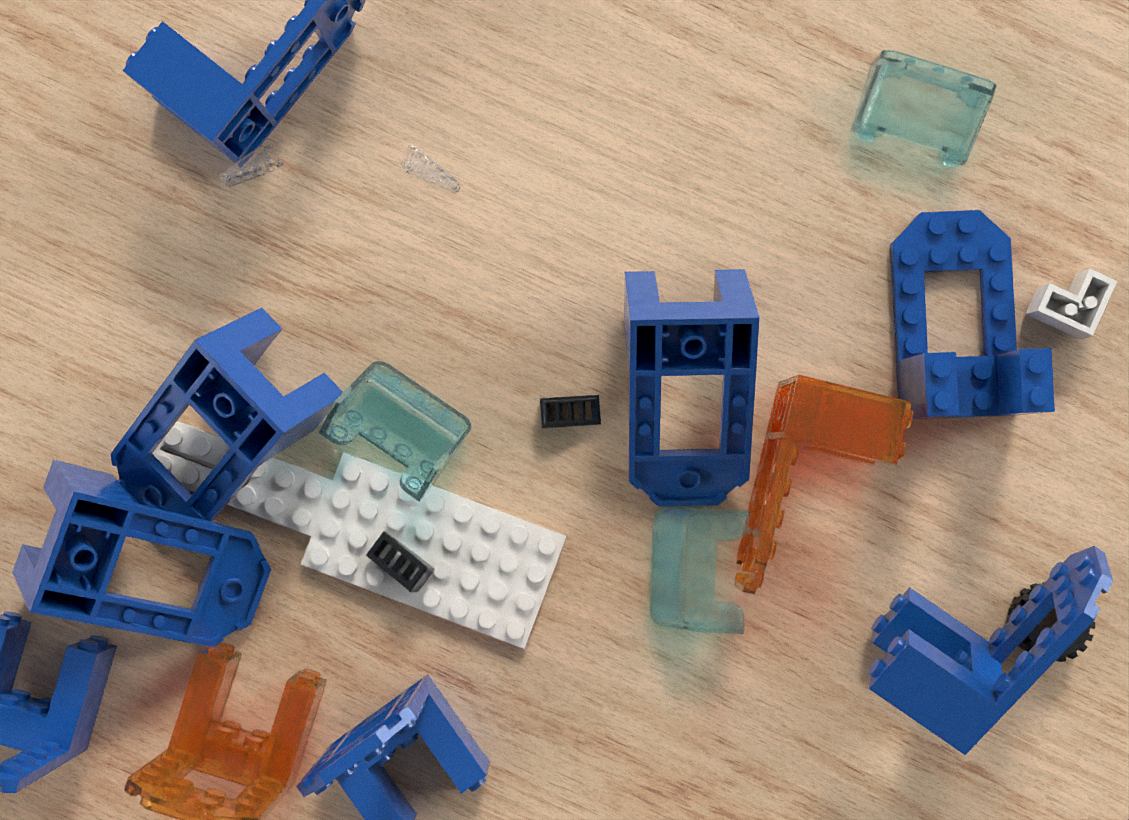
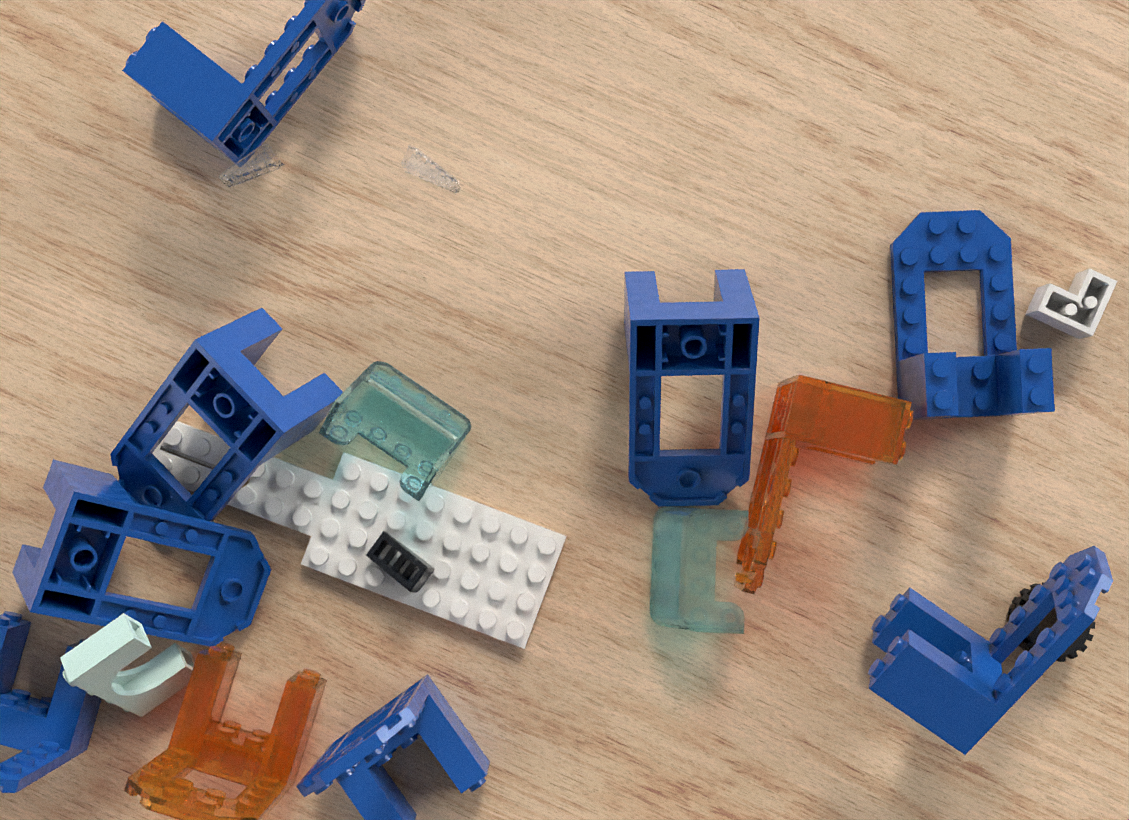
black slope [540,395,601,429] -> none
clear light blue windscreen [850,50,997,167] -> none
none -> light aqua arch [60,613,201,717]

